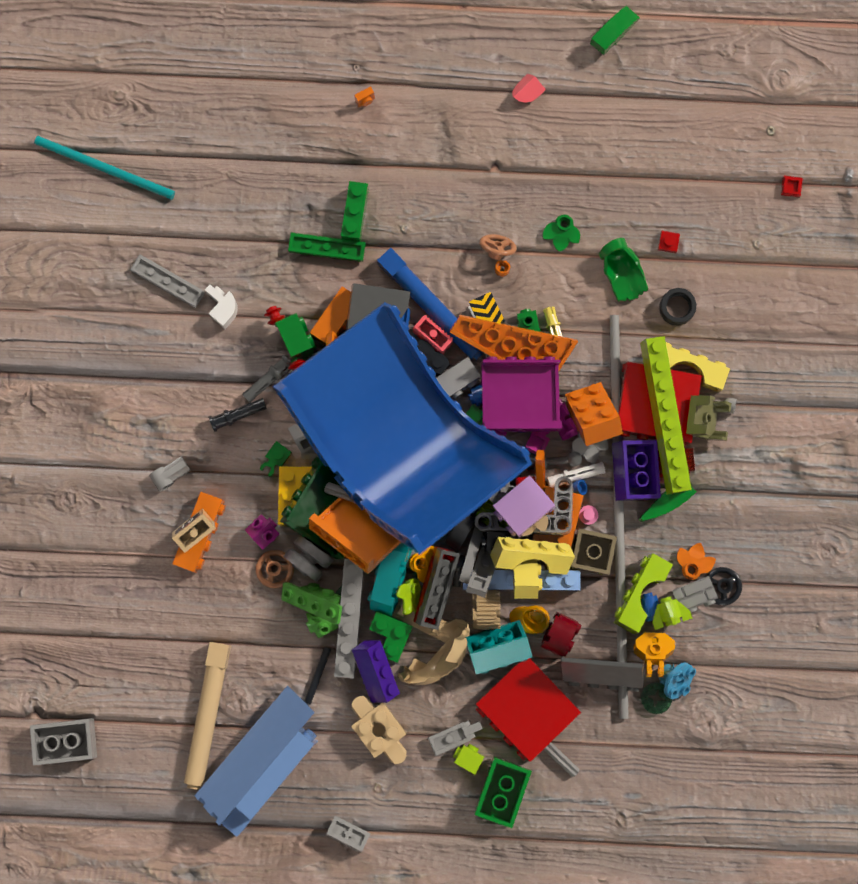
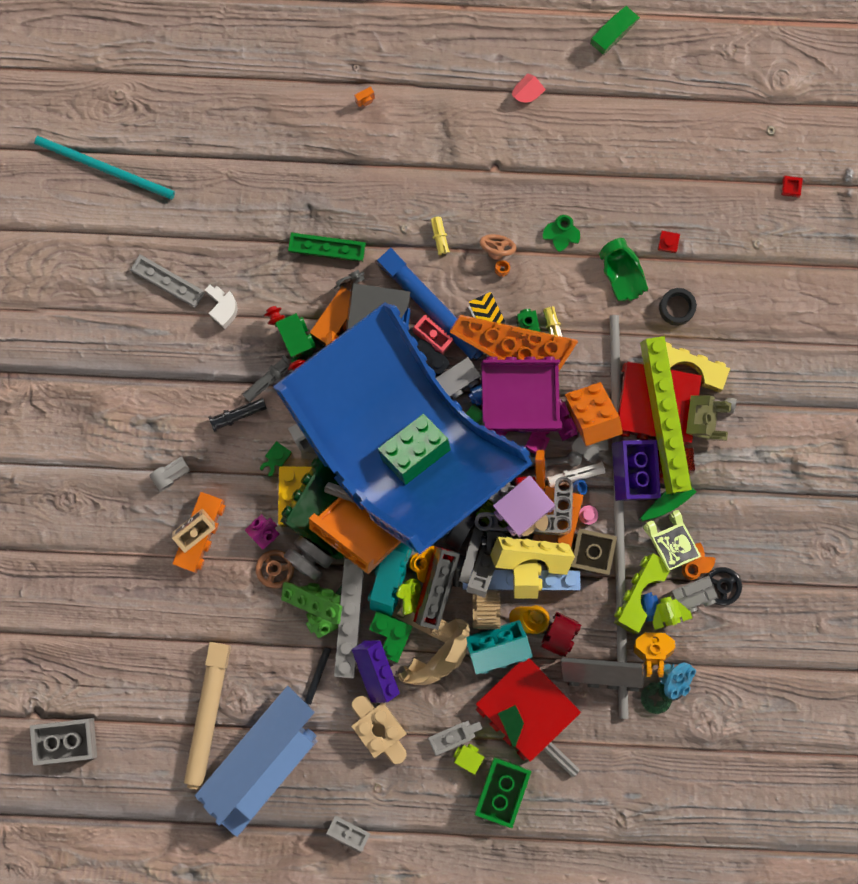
green brick [341,181,369,242] -> none
none -> dark grey plate [334,270,365,289]
none -> brick [378,414,451,485]
none -> light yellow axle [431,217,450,255]
none -> dark green tile [498,705,524,747]
none -> flag [643,510,701,571]

